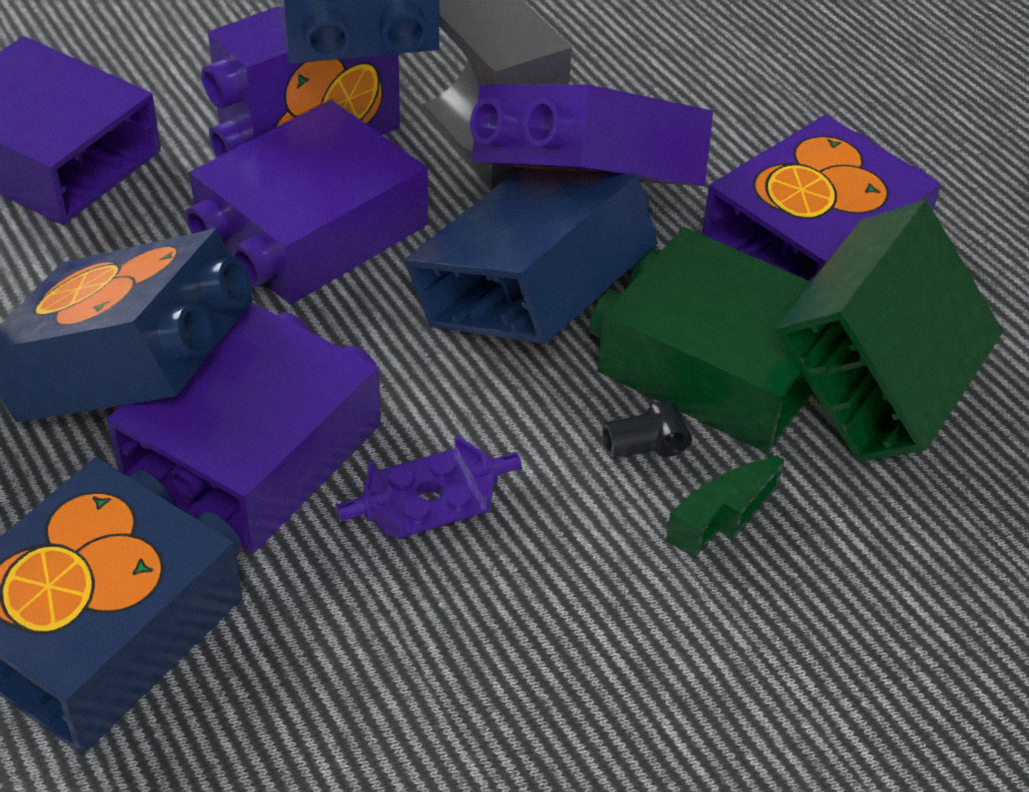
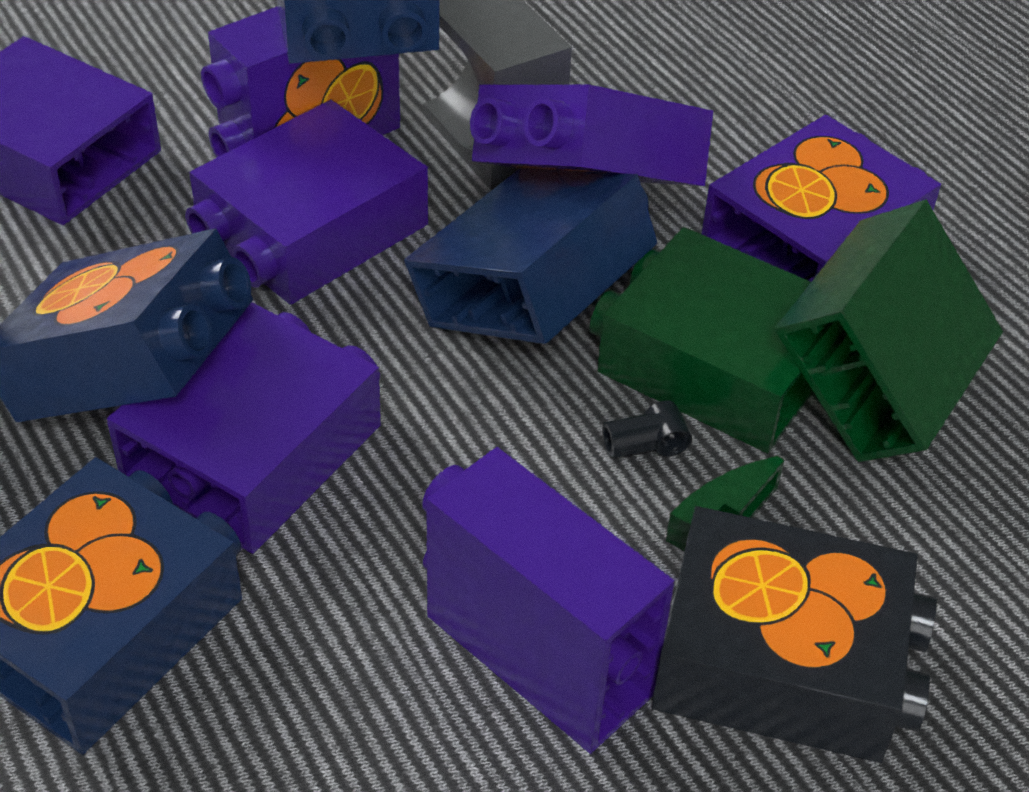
dark purple plate [335,436,522,539] -> none
none -> dark purple brick [422,446,675,754]
none -> black brick [651,506,937,764]

